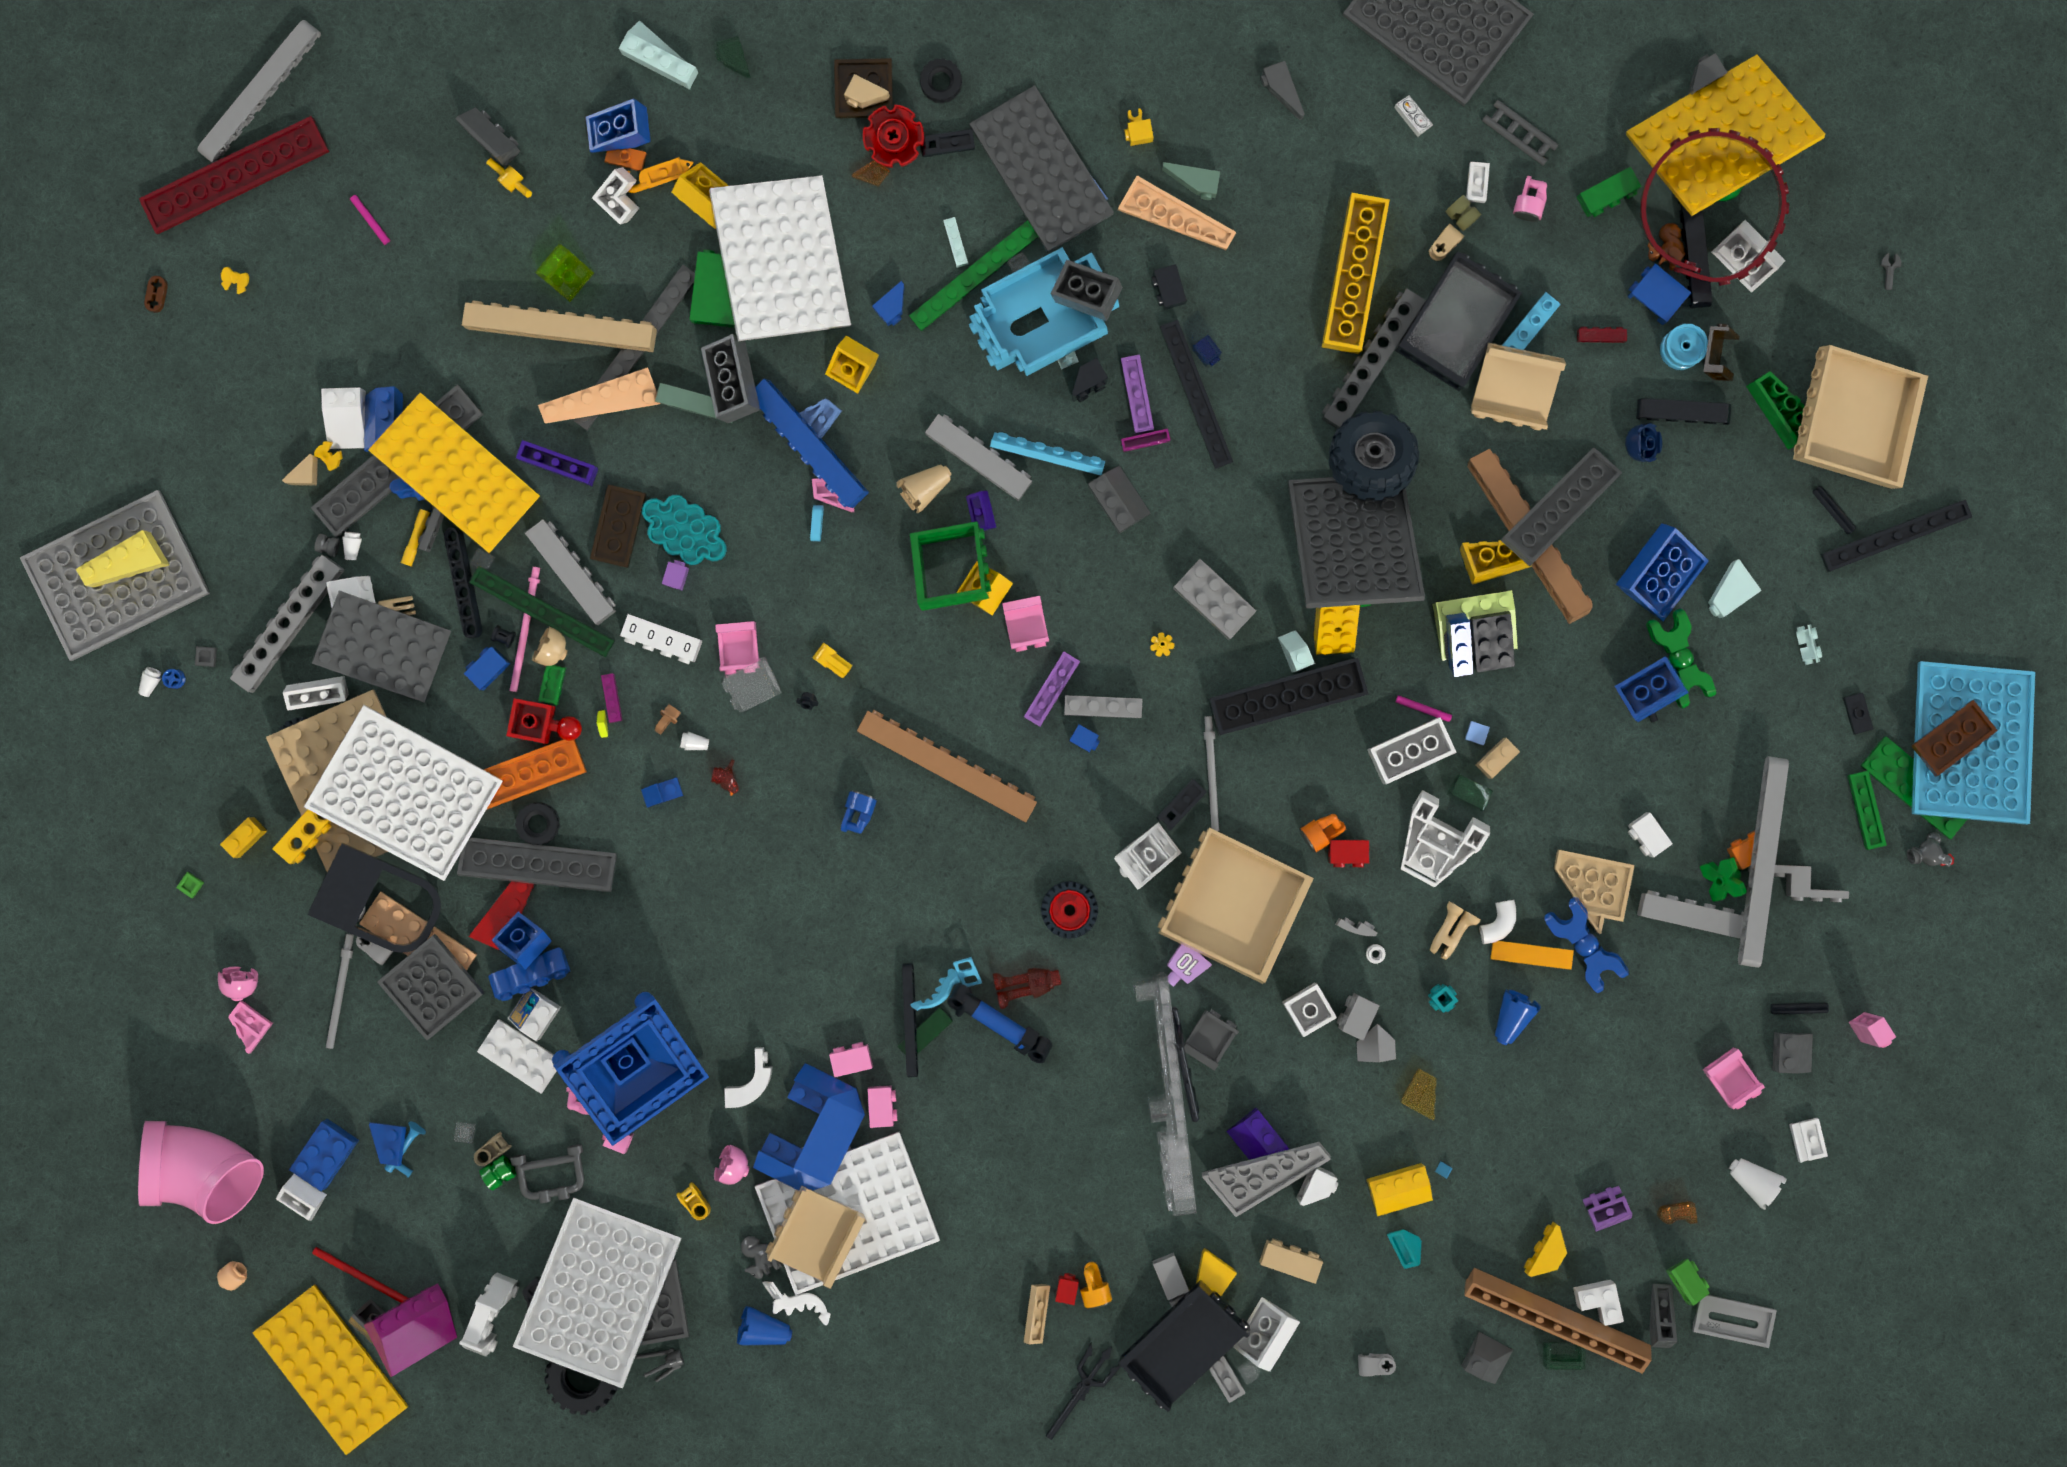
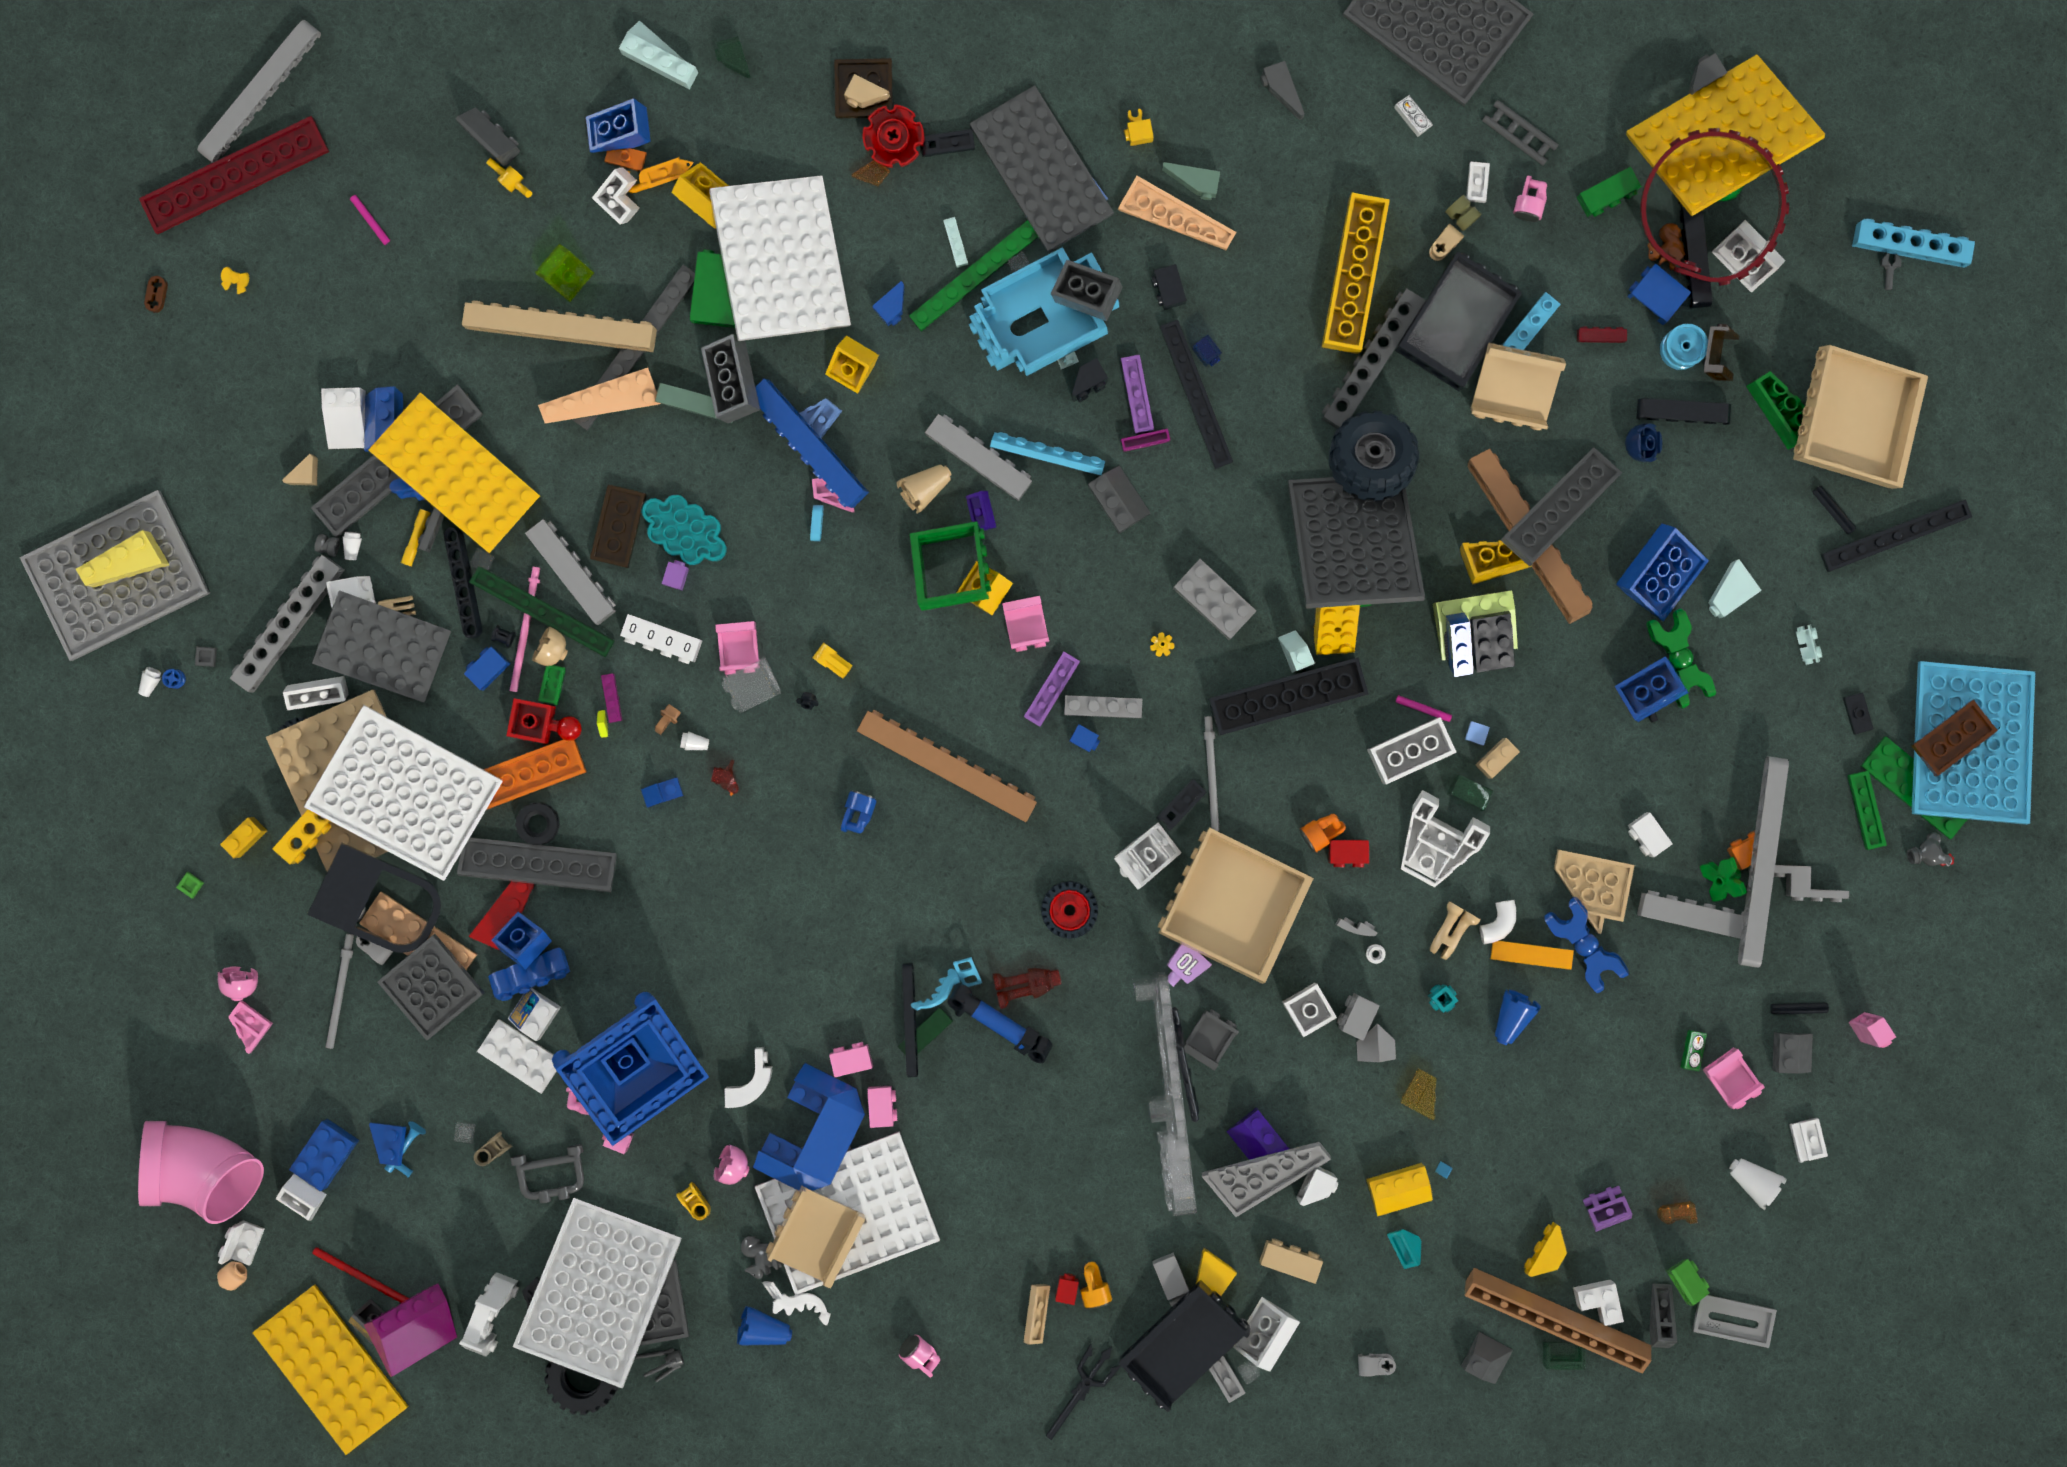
yellow piece [314,441,342,471] -> none
green wheel [479,1155,517,1191] -> none
dark purple brick [516,440,598,486] -> none
black tyre [920,58,962,104] -> none
none -> white bracket [218,1220,265,1266]
none -> bright pink piece [899,1335,940,1378]
none -> slope [1681,1030,1707,1071]
none -> medium azure brick [1852,219,1975,268]

